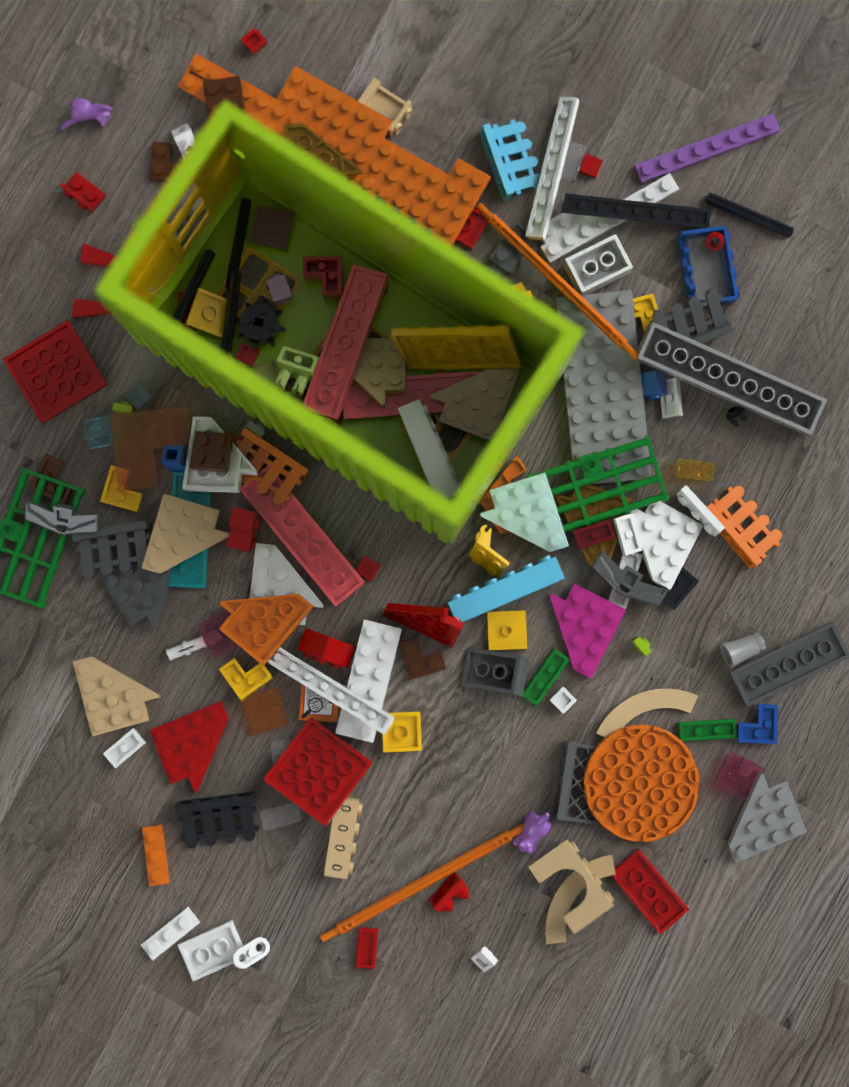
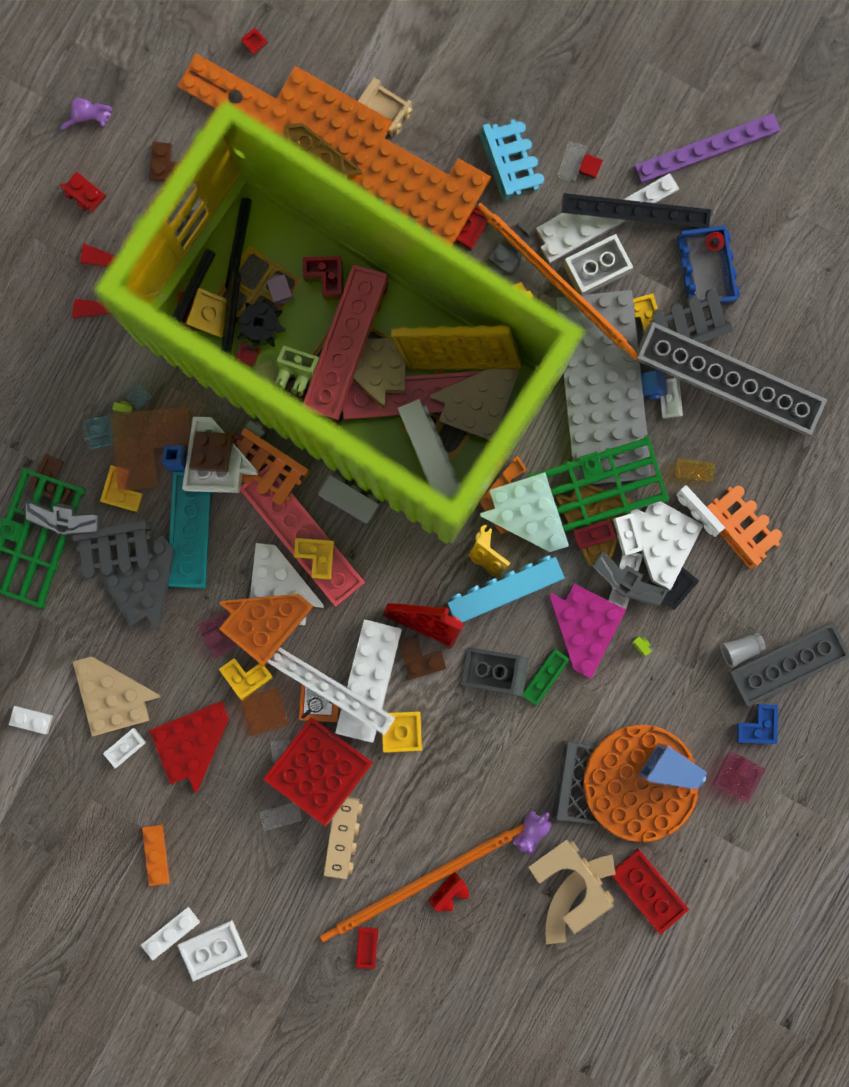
red plate [3,320,108,424] -> none
tan wing [141,494,229,574] -> none
white pin [166,635,207,661] -> none
white bracket [171,124,194,157] -> none
black fence [175,791,259,848] -> none
reddish brown plate [203,76,246,120] -> none
red brick [226,507,262,553] -> none
white plate [232,937,270,968] -> none
reddish brown plate [249,204,294,251] -> none
red brick [297,628,356,670] -> none
red tile [356,556,381,582] -> none
white plate [471,946,498,972] -> none
yellow plate [487,610,527,650] -> none
white plate [525,97,579,240] -> none
white plate [550,687,577,714] -> none
tan tile [596,689,698,737] -> none
green tile [677,719,738,741] -> none
black axle [705,192,794,238] -> none
black plate [726,406,747,427] -> none
light grey wing [727,772,807,863] -> none
none -> white plate [9,706,53,734]
none -> yellow plate [294,538,334,580]
none -> light grey brick [318,475,380,526]
none -> medium blue slope [638,743,707,789]

